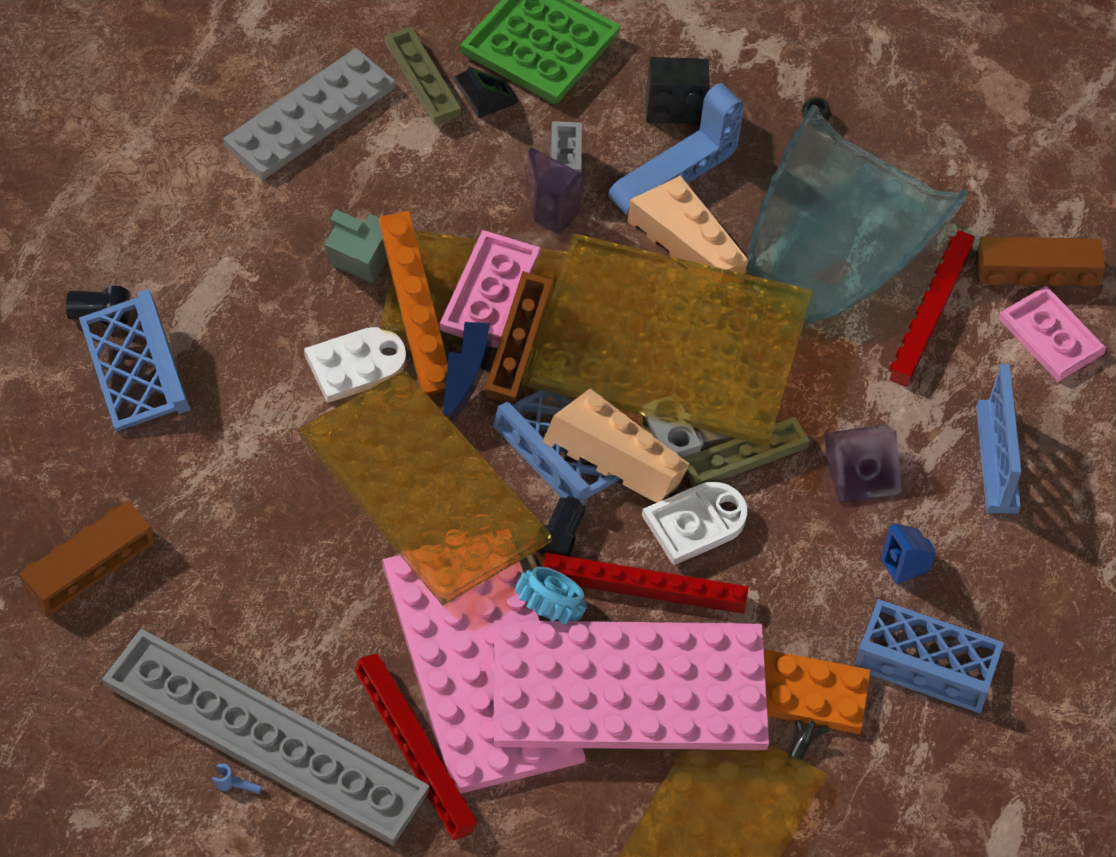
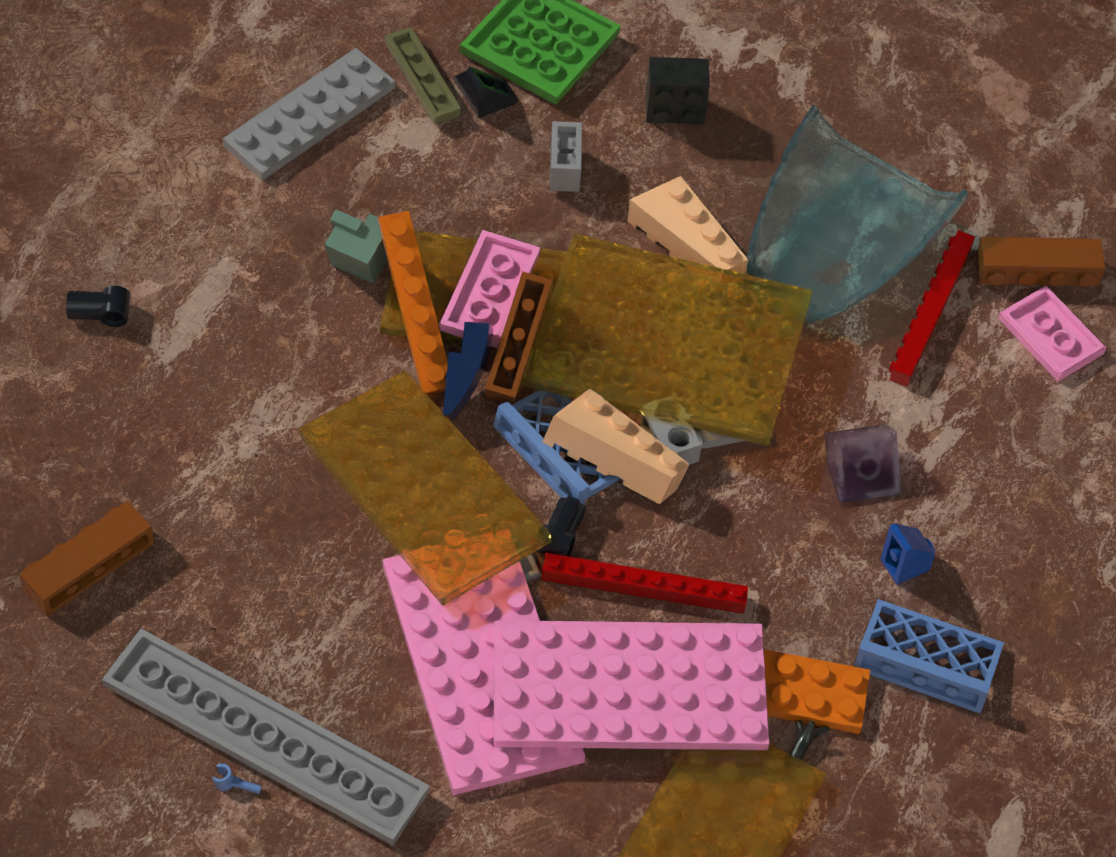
medium blue fence [79,289,191,432] -> none
white plate [304,327,406,404] -> none
red piece [354,653,477,841] -> none
medium azure gear [515,567,587,625] -> none
clear purple slope [526,147,583,235] -> none
medium blue beam [608,83,744,216] -> none
white plate [642,482,747,566] -> none
olive plate [683,417,810,487] -> none
pearl dark grey plate [801,97,831,125] -> none
medium blue fence [976,364,1021,514] -> none

